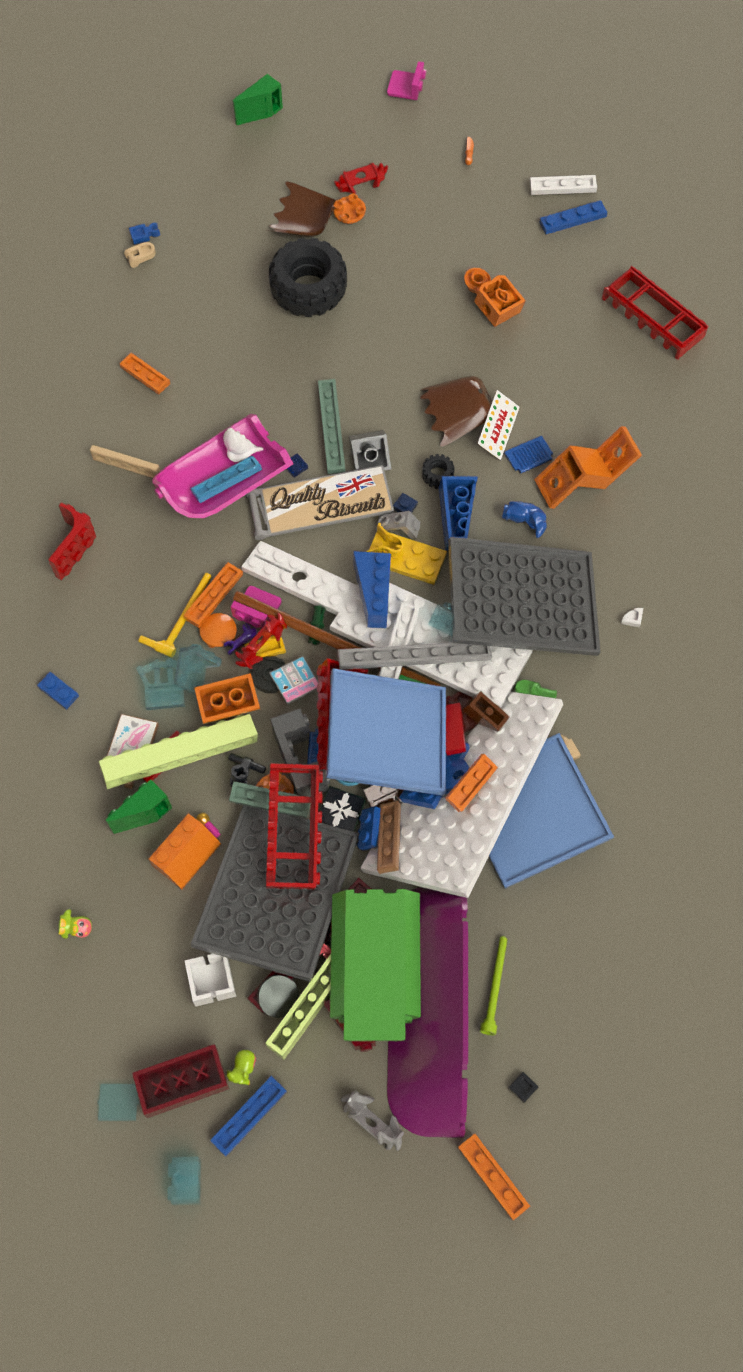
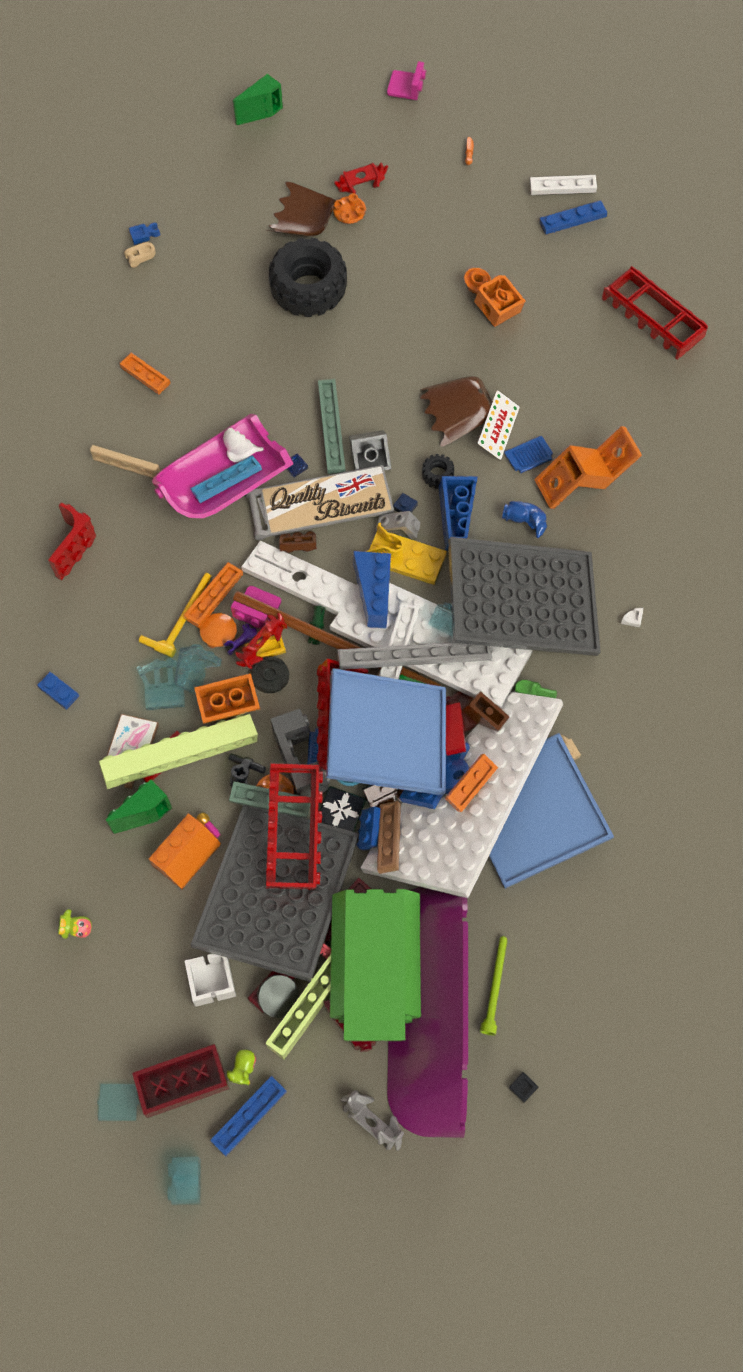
piece [269,656,318,705] -> none
orange plate [458,1134,530,1221] -> none
none -> reddish brown plate [279,531,317,553]

